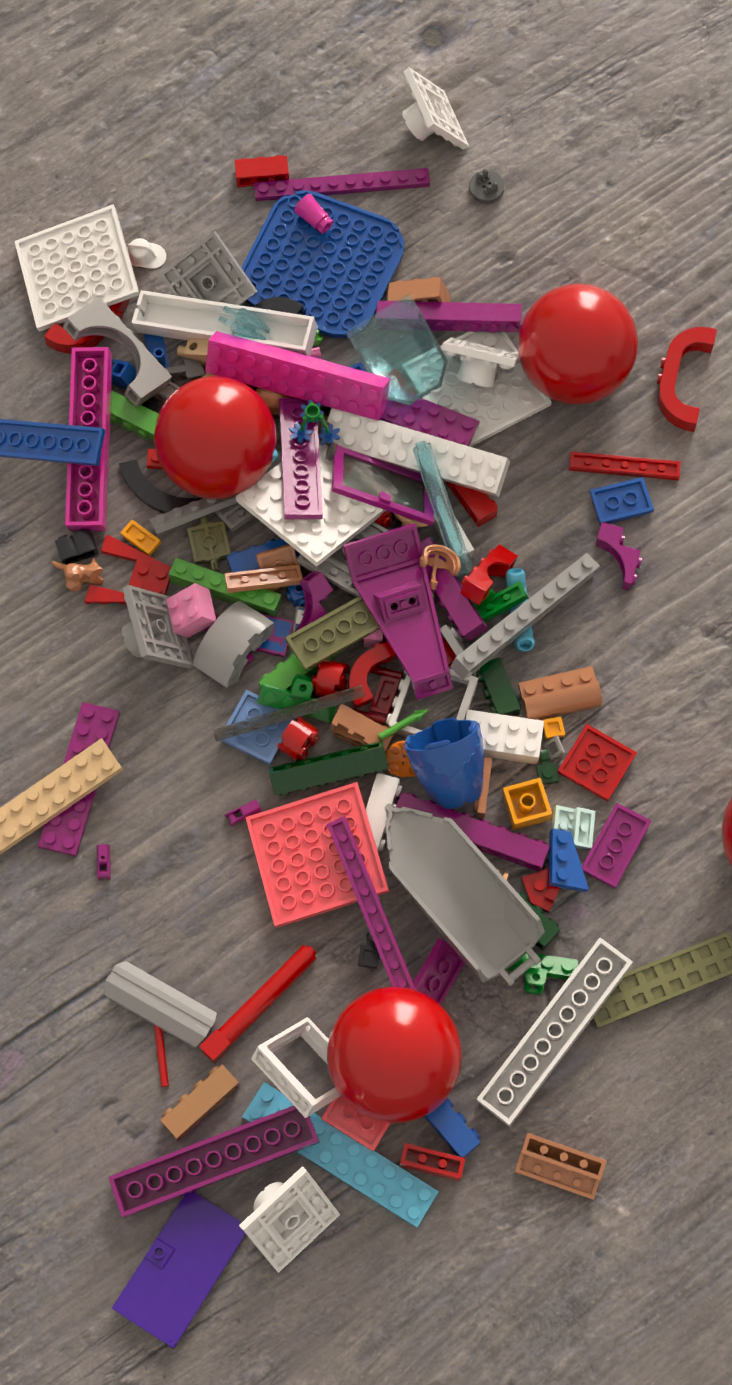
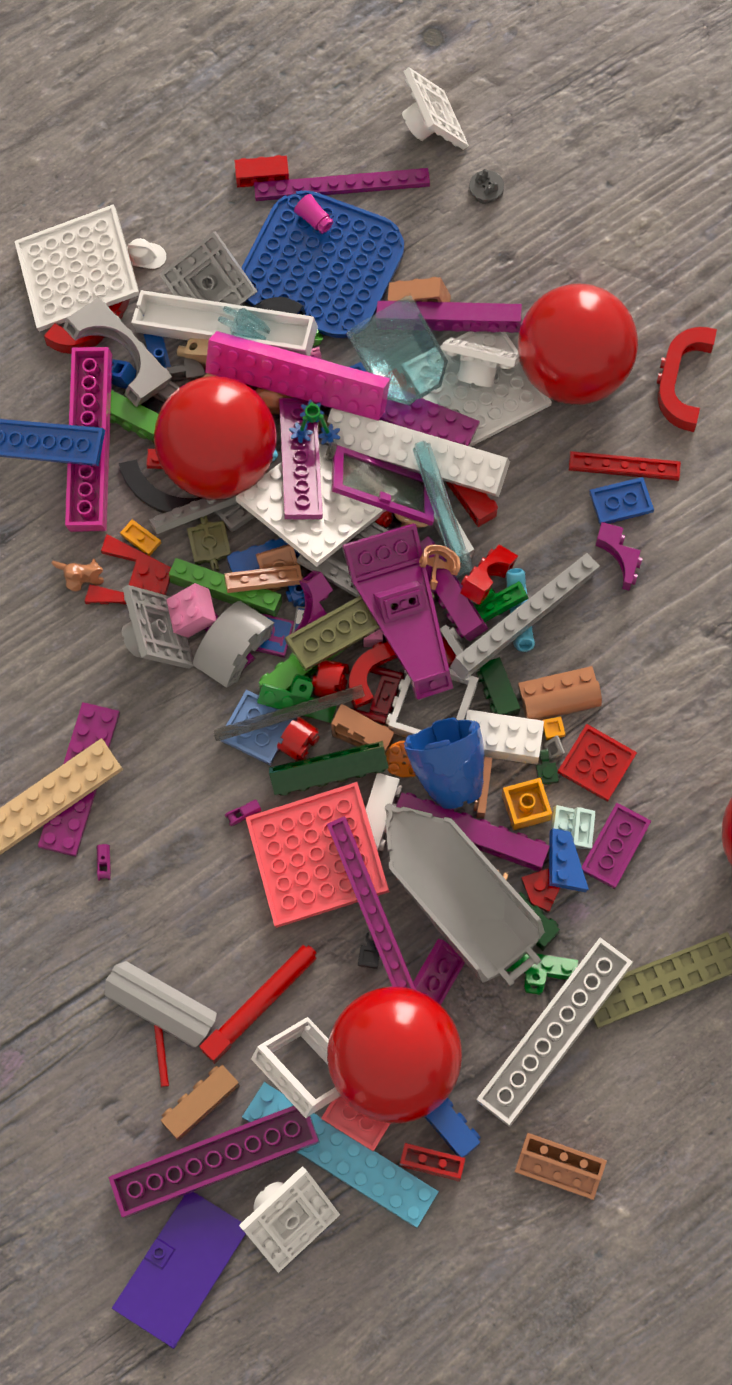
black brick [55,529,98,564] -> none
bright green piece [378,709,428,741] -> none

